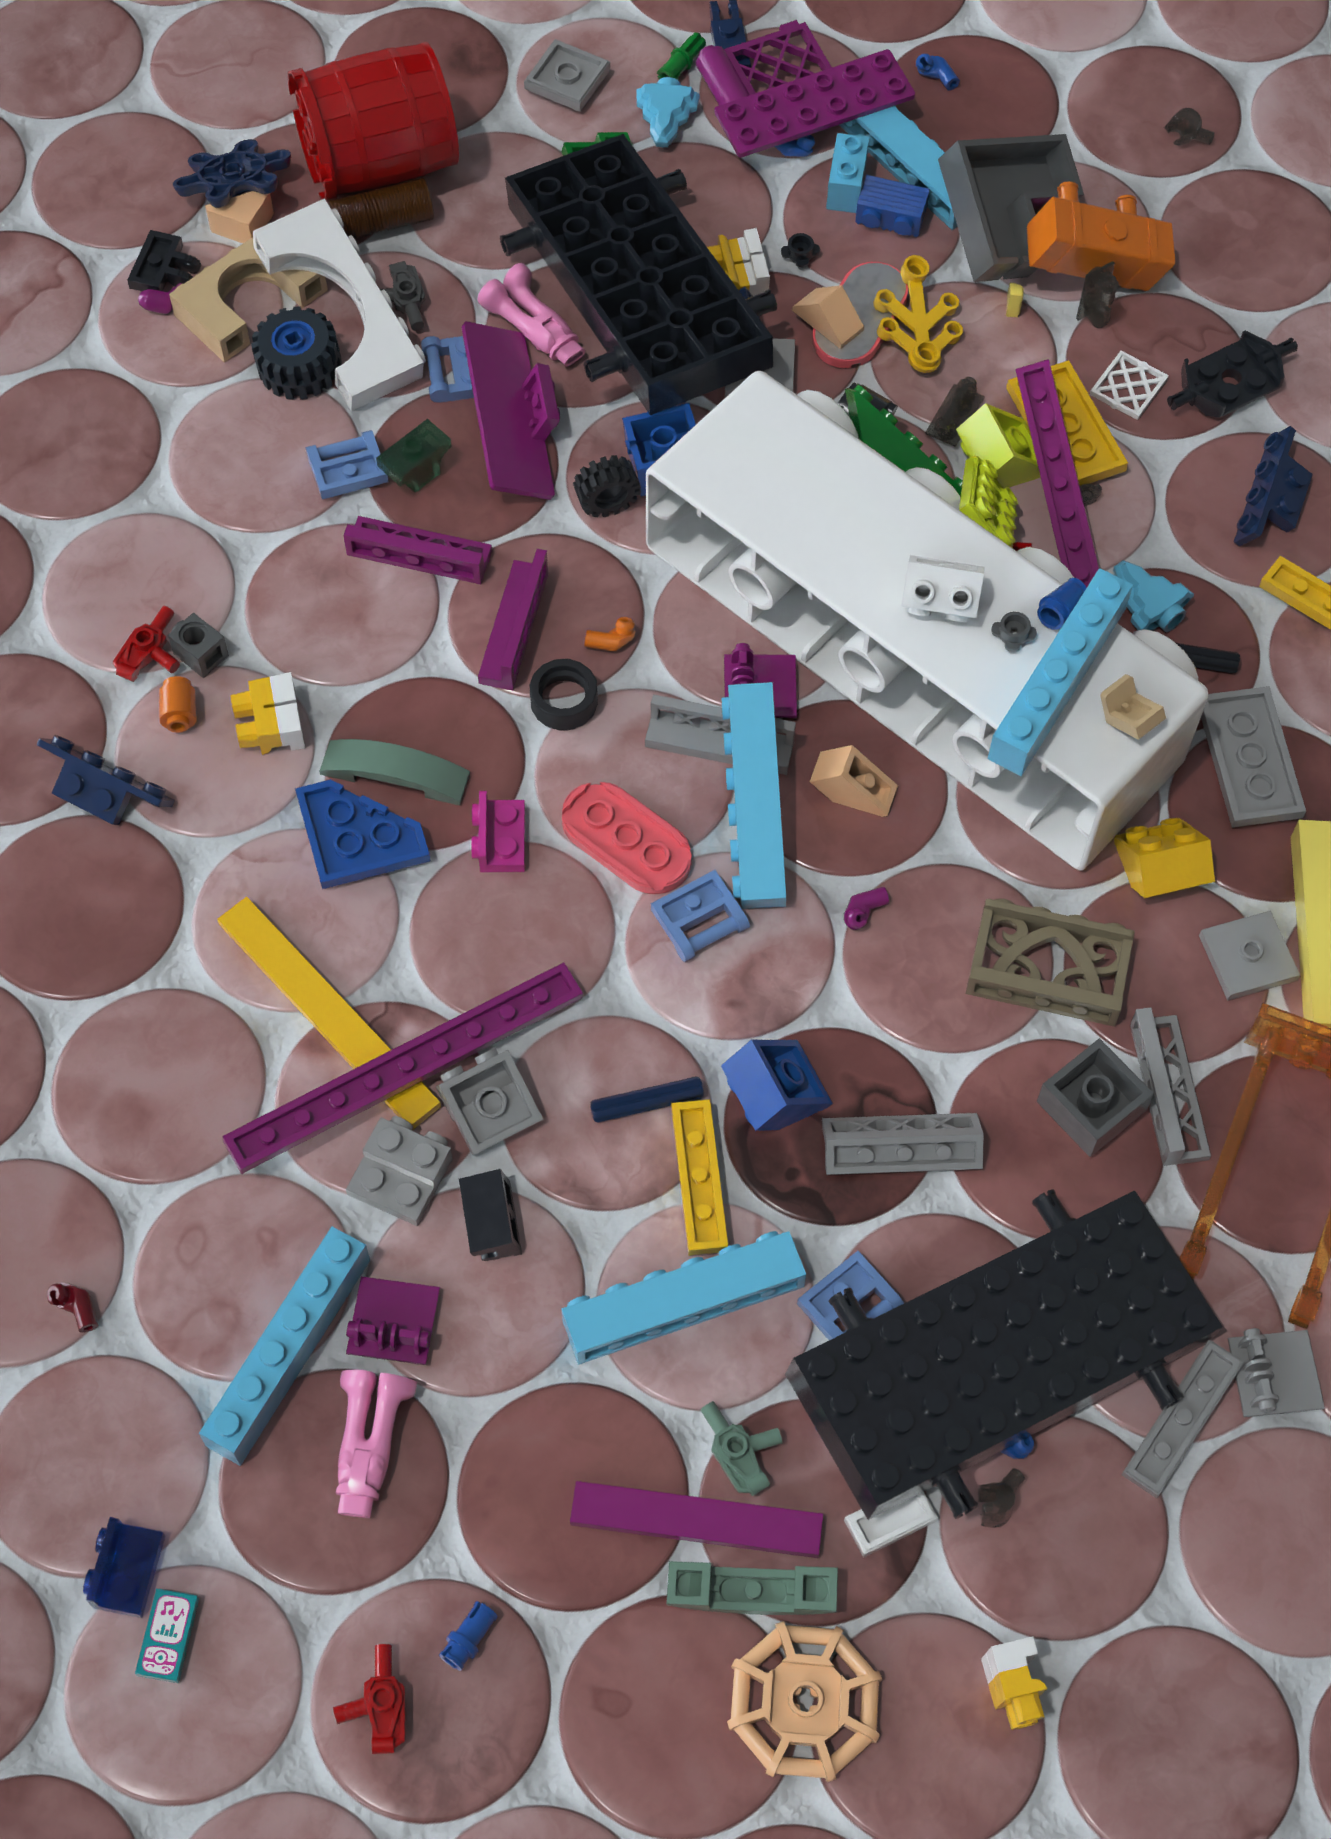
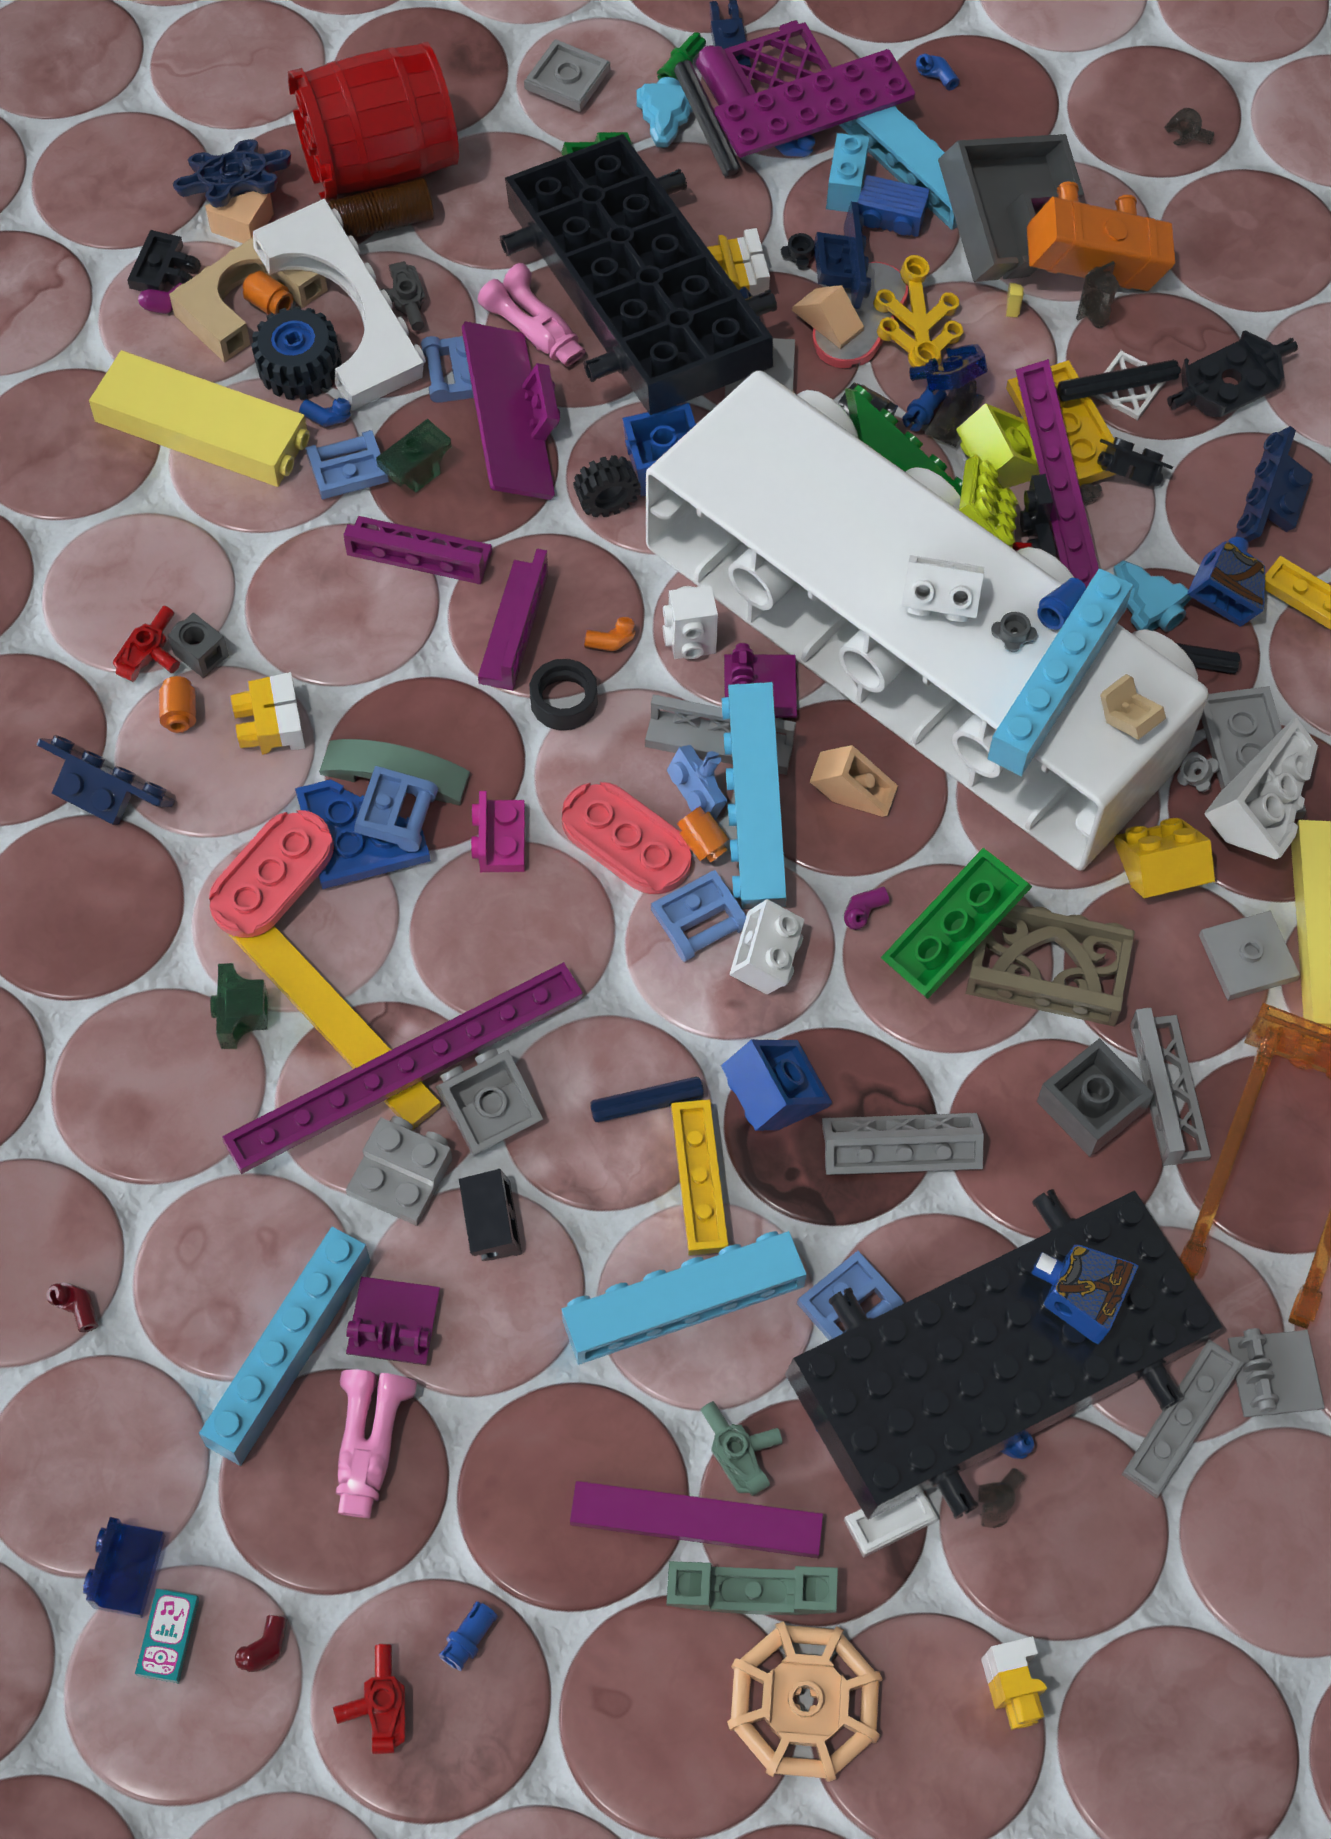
none -> light yellow brick [89,350,310,487]
none -> coral tile [209,810,334,937]
none -> clear green brick [210,963,269,1049]
none -> dark red arm [235,1615,288,1672]
none -> orange brick [243,271,293,315]
none -> blue arm [299,398,351,427]
none -> medium blue plate [354,766,438,852]
none -> white brick [662,585,718,659]
none -> medium blue plate [667,745,727,820]
none -> black axle [674,60,740,177]
none -> orange brick [676,806,729,863]
none -> white brick [730,899,805,995]
none -> dark blue bracket [814,201,871,309]
none -> green slope [881,848,1032,999]
none -> blue pin [902,382,947,432]
none -> clear blue piece [909,344,988,392]
none -> black plate [1019,474,1056,557]
none -> torso [1031,1245,1138,1345]
none -> black axle [1056,359,1181,402]
none -> black hinge [1097,437,1173,487]
none -> light grey plate [1177,752,1220,792]
none -> blue torso [1187,537,1265,627]
none -> white wedge [1204,718,1318,859]

